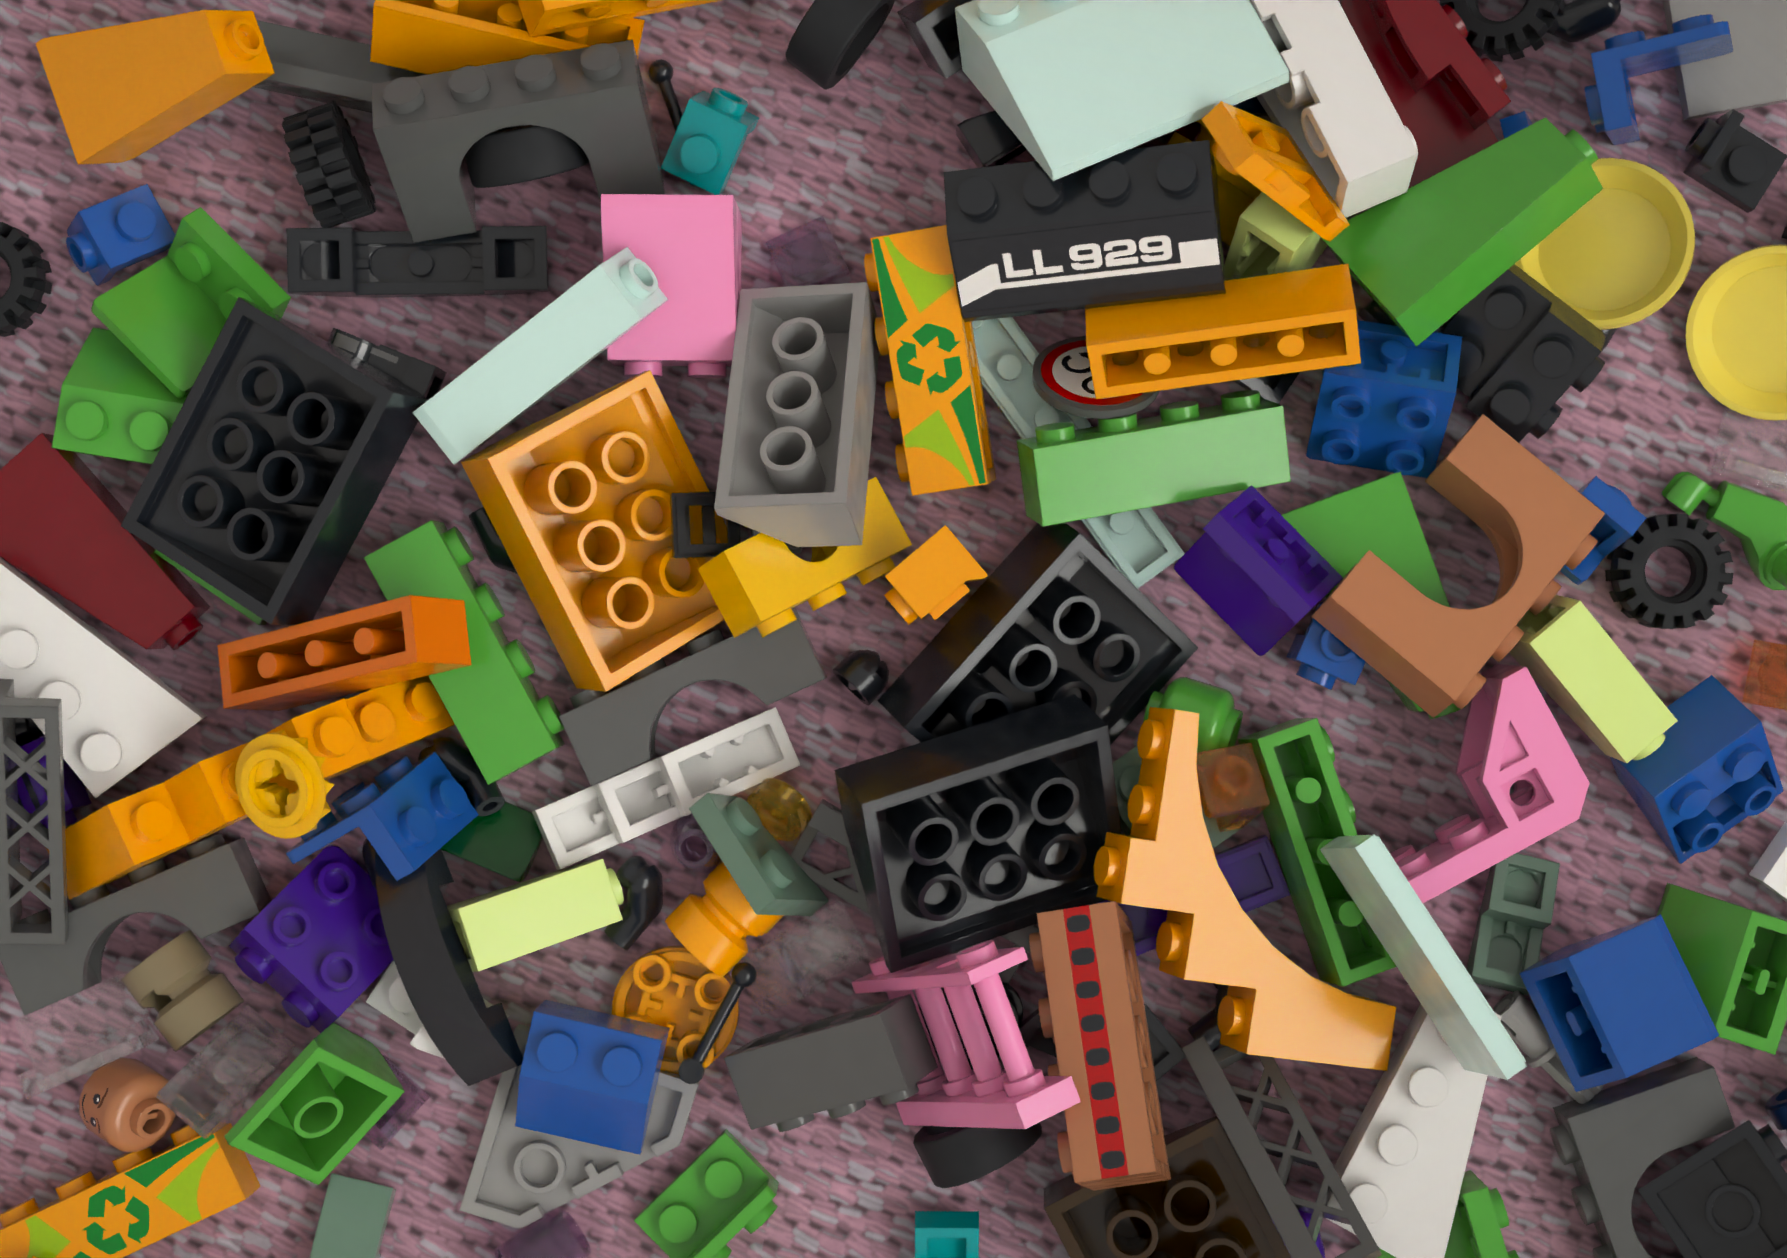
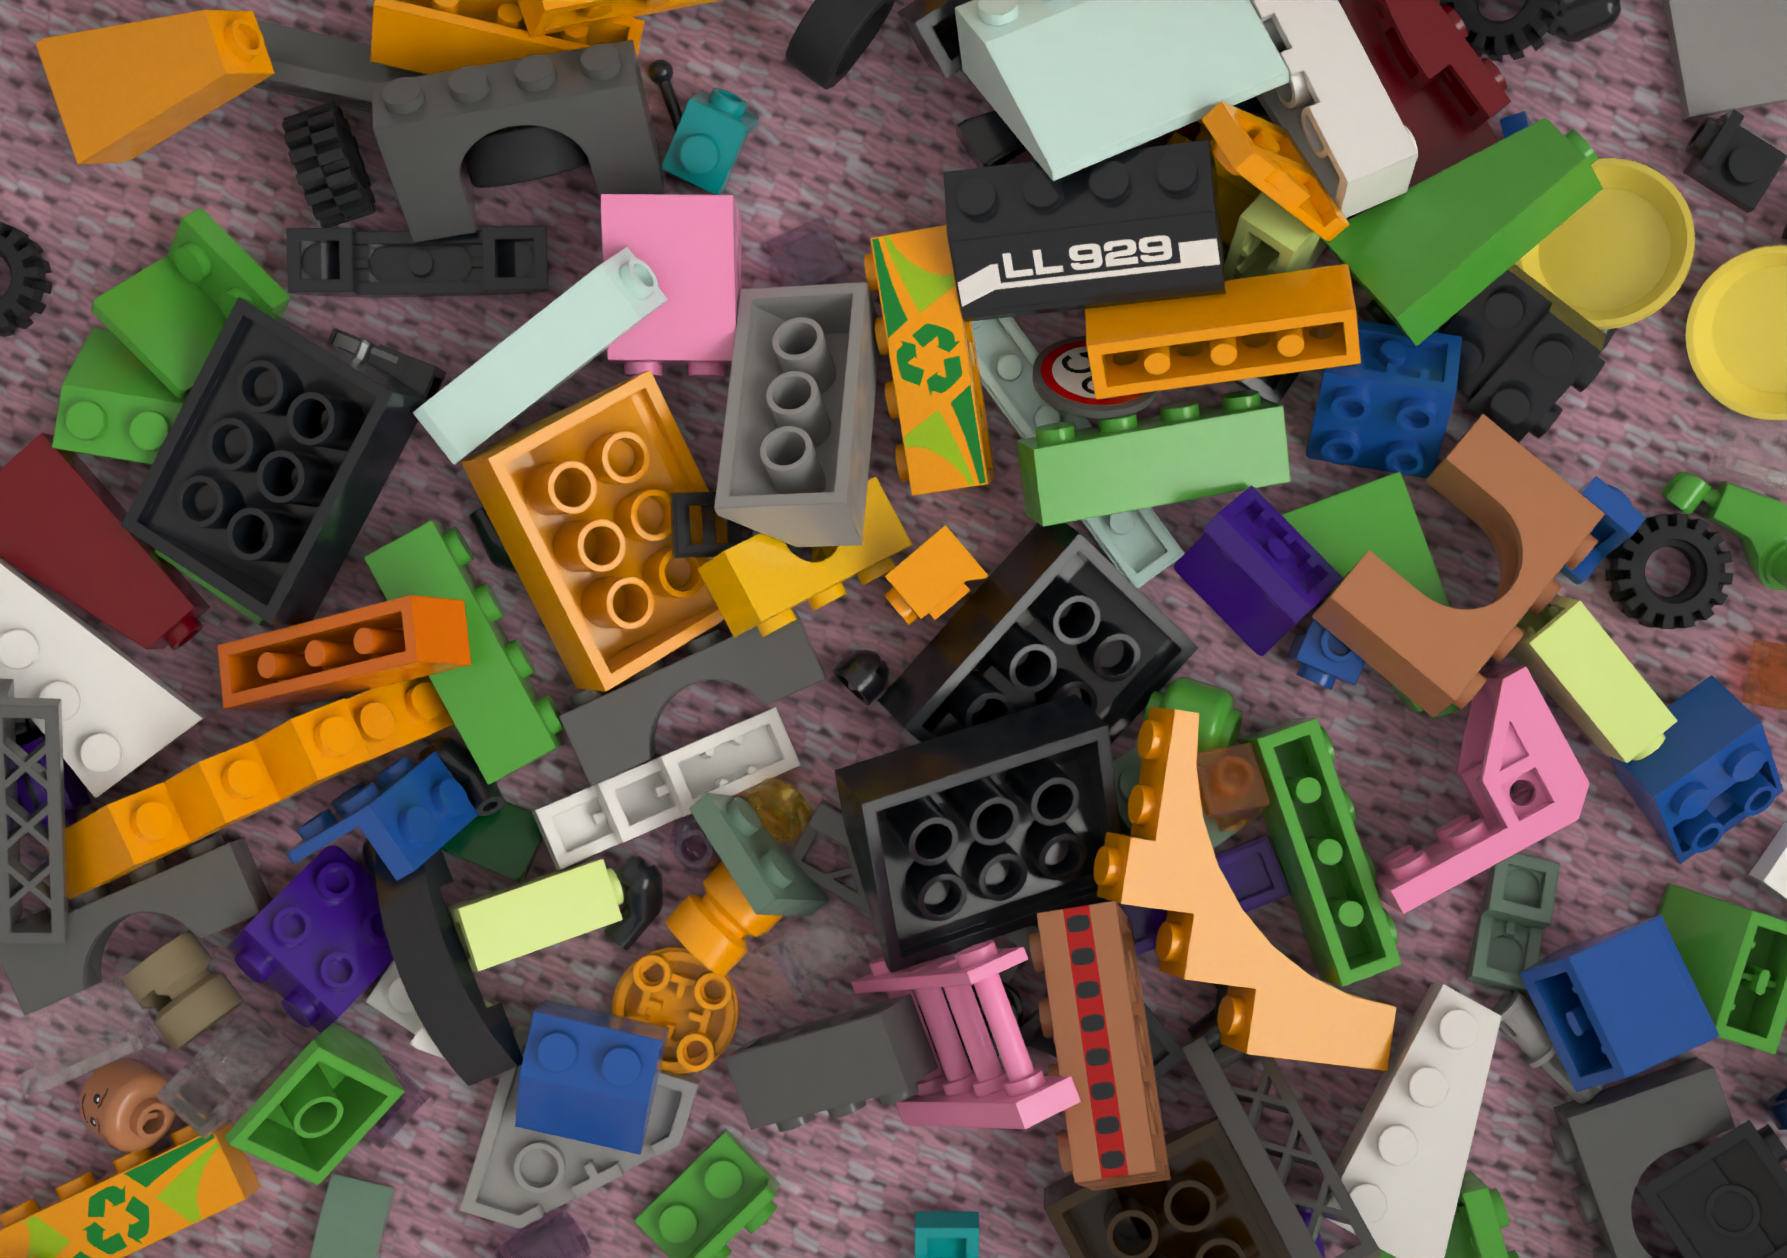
blue bracket [66,184,175,286] -> none
yellow gear [235,730,335,839] -> none
black hinge [678,962,757,1084] -> none
black tyre [913,1122,1042,1188] -> none
light aqua tile [1320,834,1527,1080] -> none
blue bracket [1584,14,1733,145] -> none

